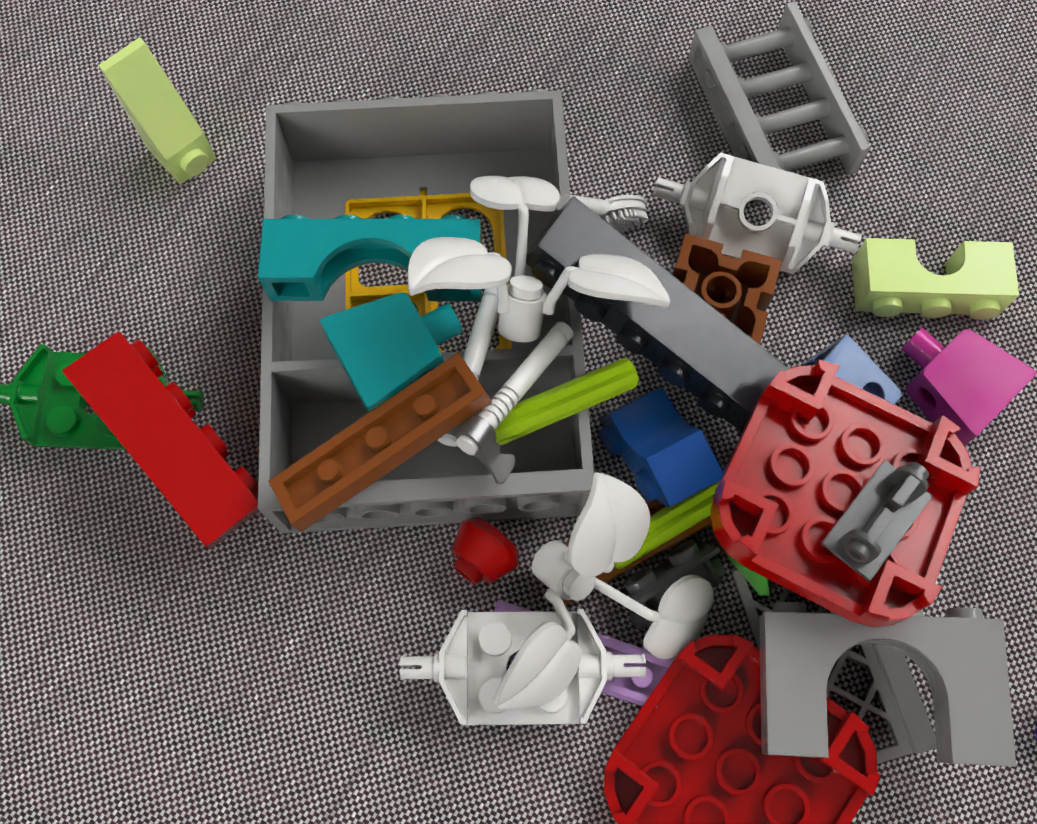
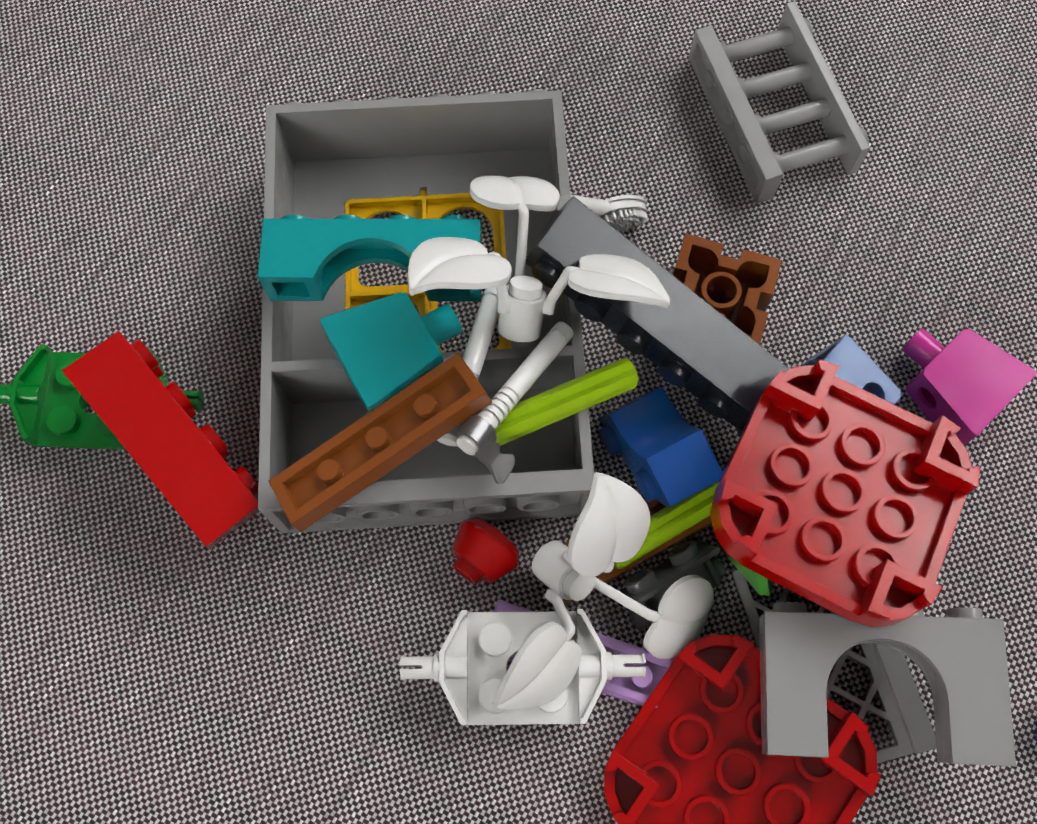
yellowish green slope [98,37,217,185] -> none
white plate [653,153,862,276] -> none
hinge [821,460,932,582] -> none
yellowish green arch [852,238,1019,320] -> none

